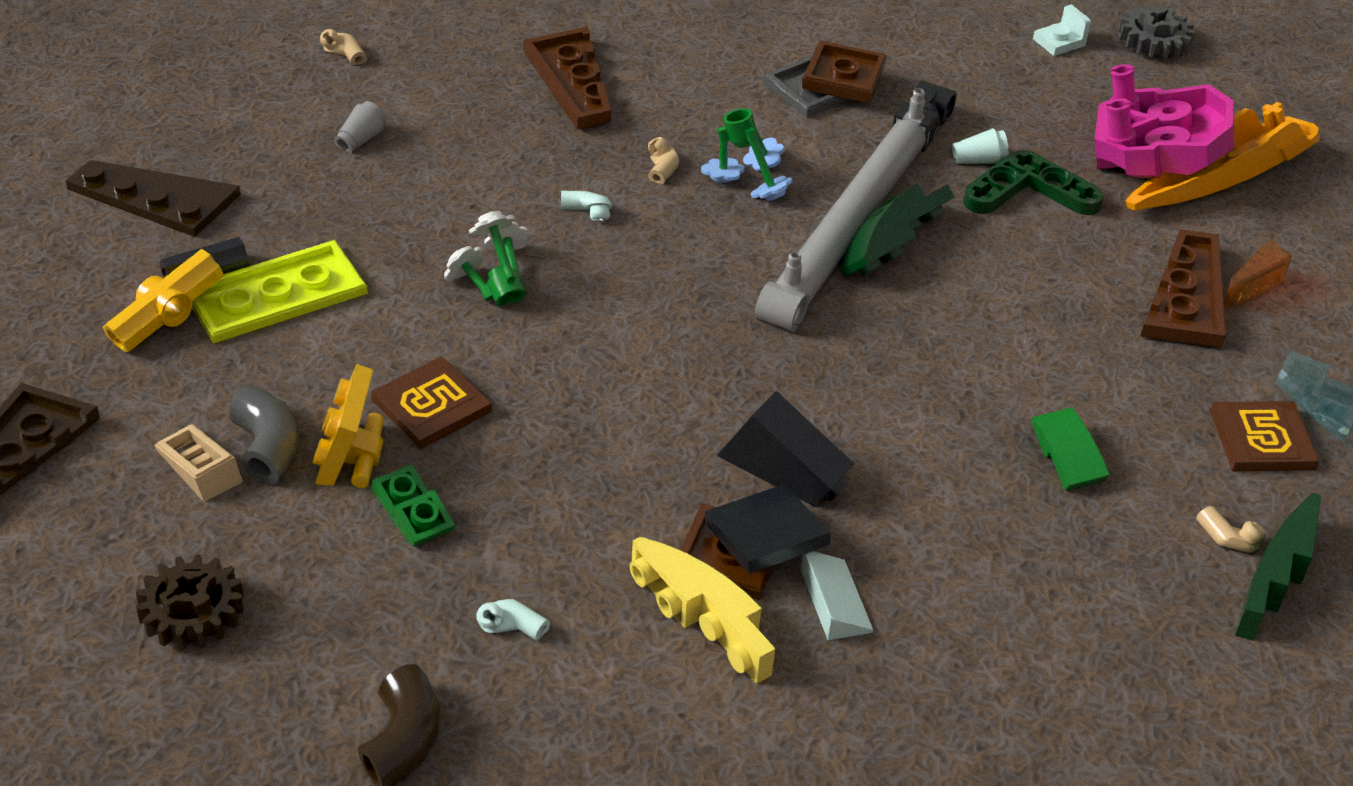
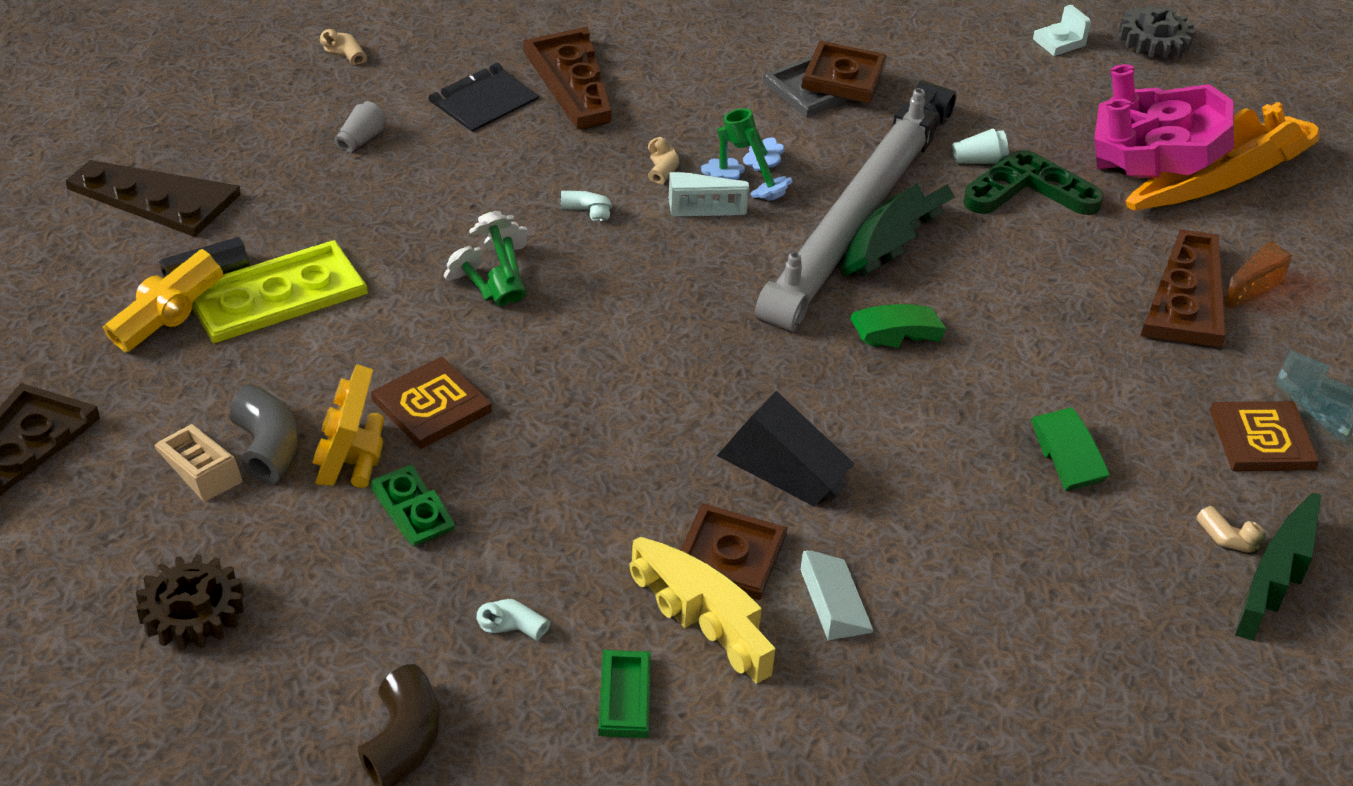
black tile [705,484,830,574] -> none
none -> black piece [428,63,539,132]
none -> green tile [598,650,651,738]
none -> light aqua slope [668,172,749,217]
none -> green slope [850,304,946,348]

